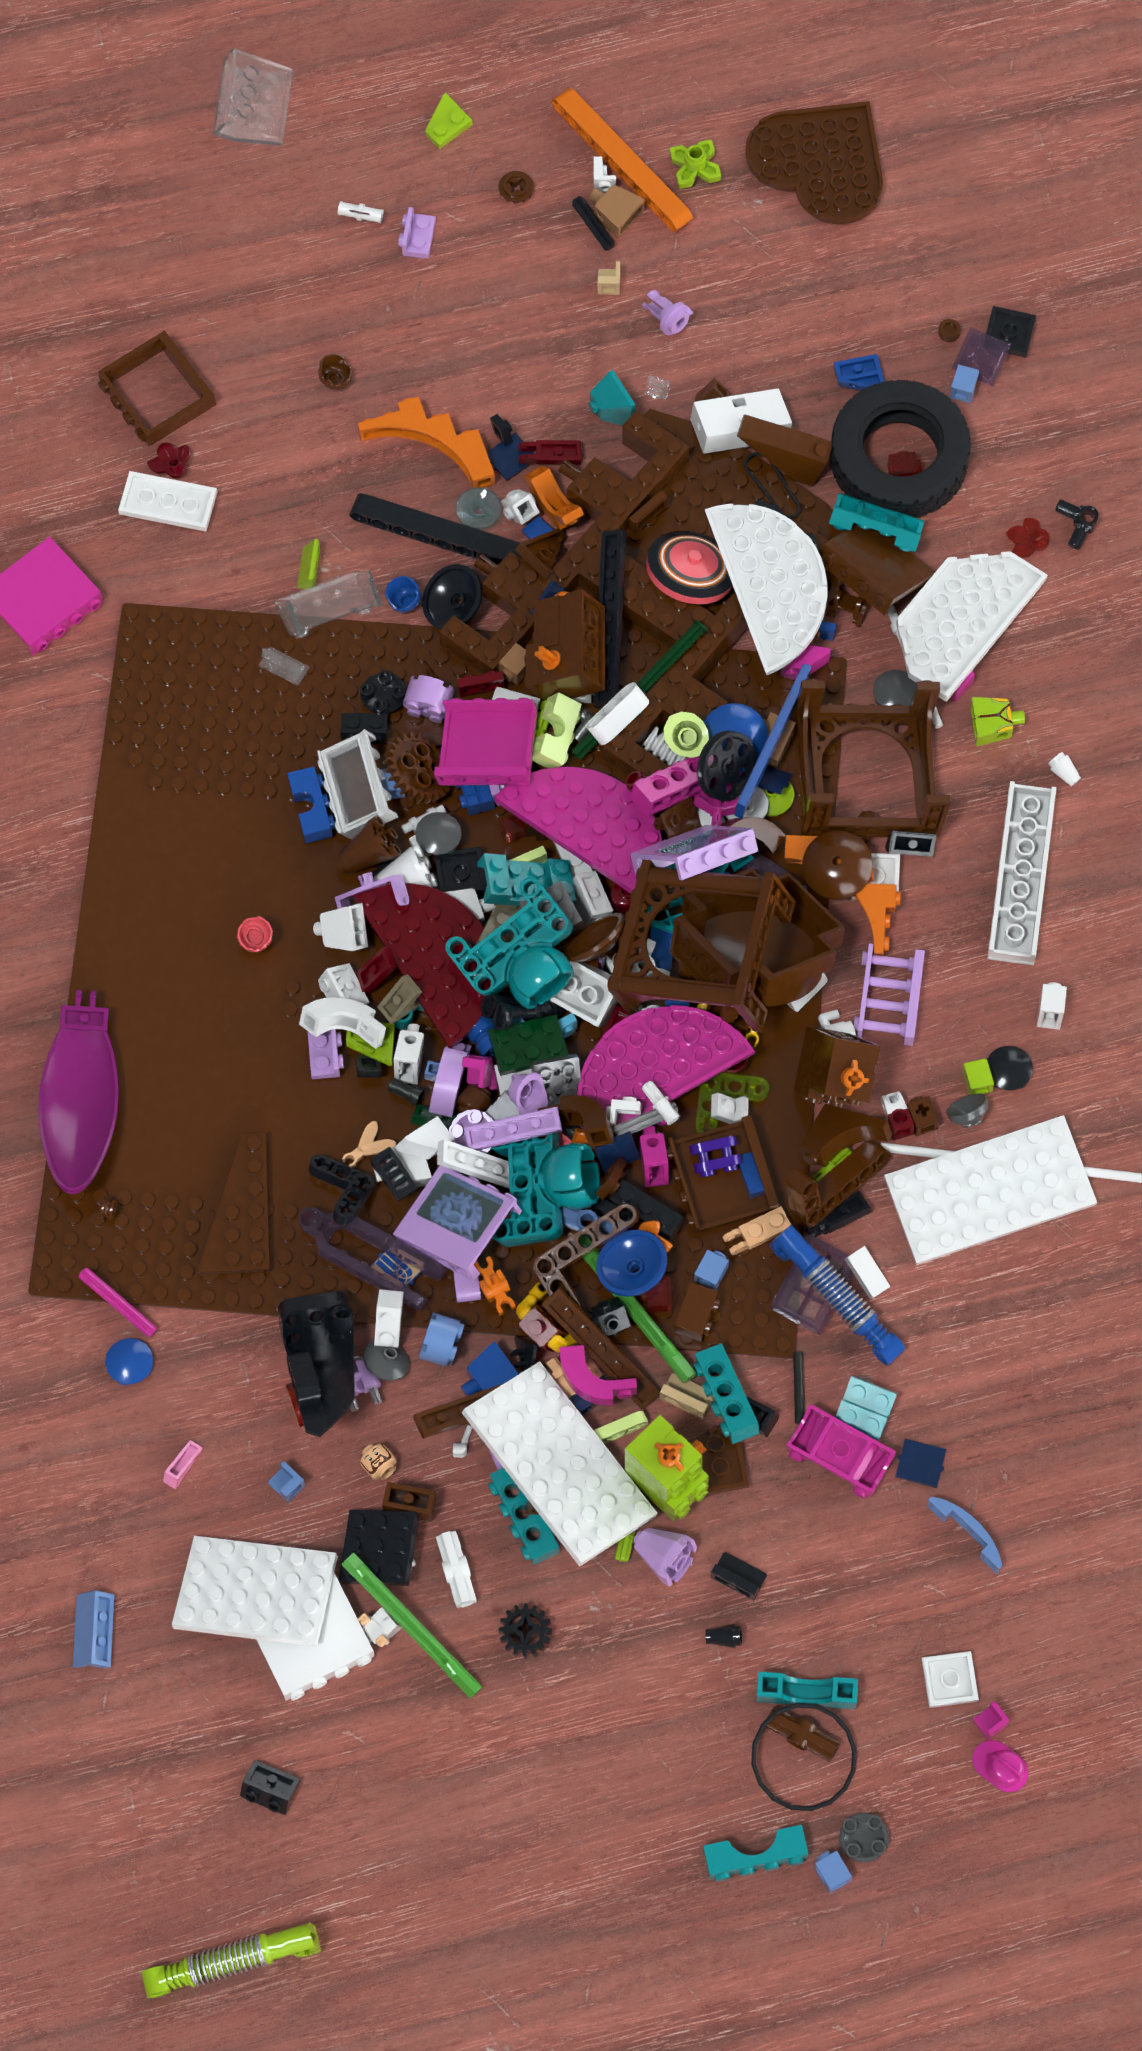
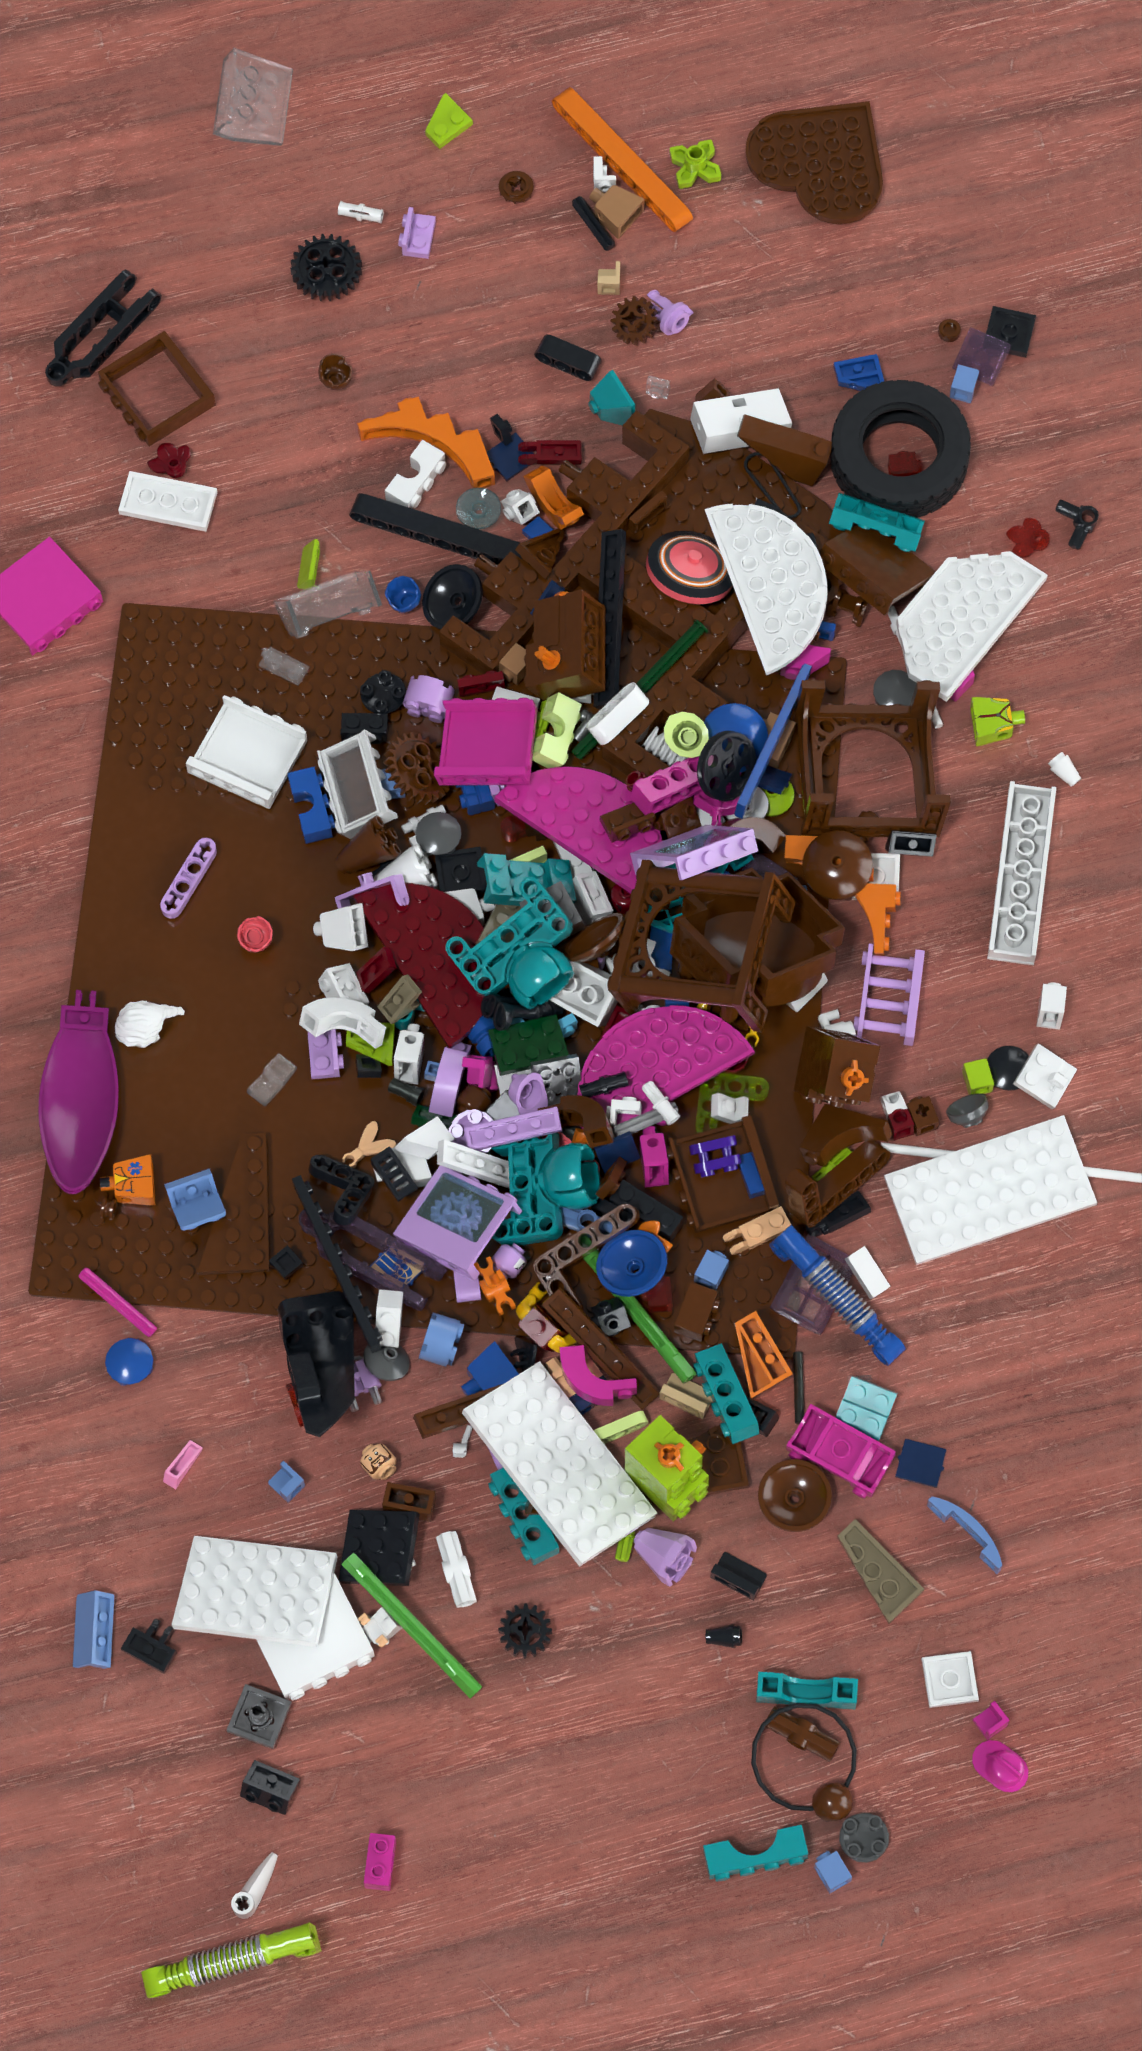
none -> black piece [45,269,162,387]
none -> orange torso [100,1155,156,1205]
none -> white hair [115,1001,185,1048]
none -> black hinge [121,1619,177,1674]
none -> lavender beam [160,838,217,919]
none -> medium blue bracket [164,1169,226,1230]
none -> white panel [186,695,307,809]
none -> flat silver plate [227,1684,292,1749]
none -> white piece [231,1852,278,1919]
none -> clear slope [247,1053,297,1106]
none -> black plate [269,1245,303,1280]
none -> black gear [290,234,362,301]
none -> black plate [292,1175,383,1353]
none -> dark pink brick [364,1833,396,1891]
none -> white arch [385,440,446,508]
none -> lavender head [491,1243,527,1280]
none -> black beam [534,334,602,381]
none -> black pin [579,1071,629,1098]
none -> reddish brown bracket [600,803,656,843]
none -> reddish brown gear [610,296,659,346]
none -> orange wedge [735,1311,793,1398]
none -> reddish brown dish [758,1459,832,1532]
none -> reddish brown hair [812,1783,853,1822]
none -> dark tan wing [837,1519,924,1624]
none -> white hinge [1013,1044,1077,1109]

